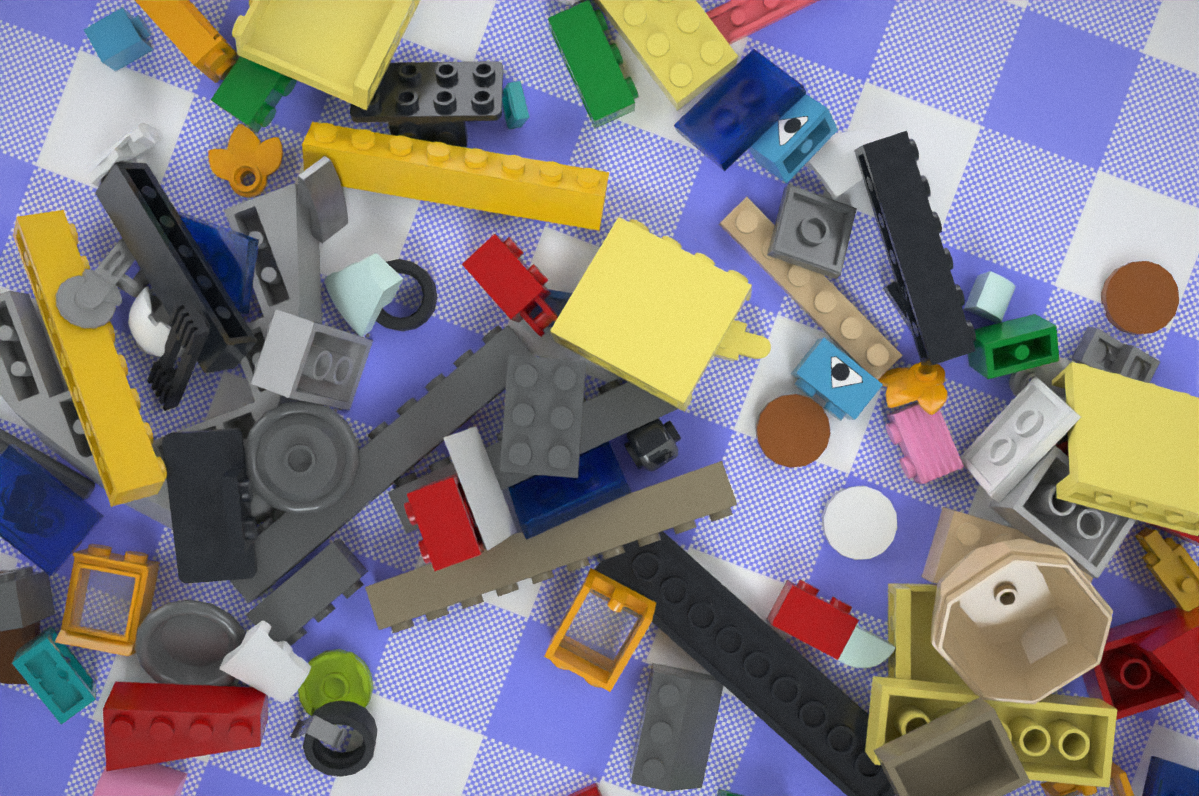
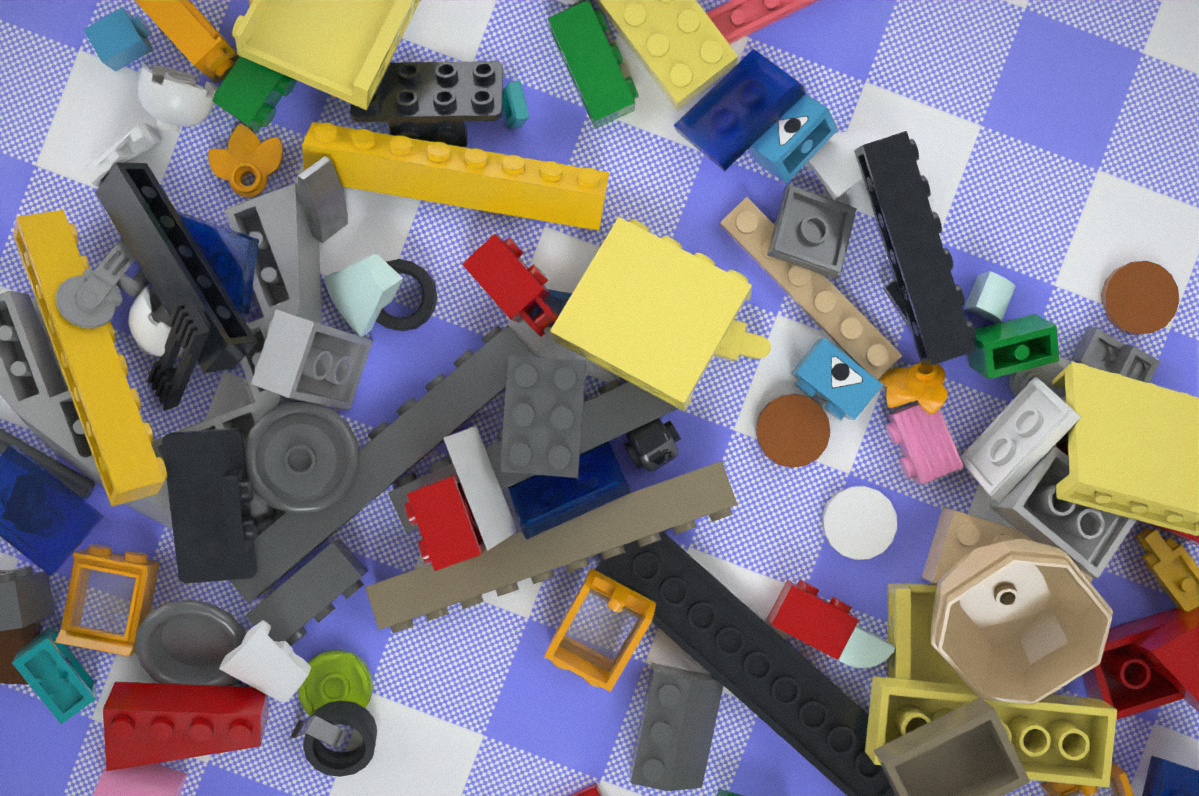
none -> white cylinder [137,64,218,132]

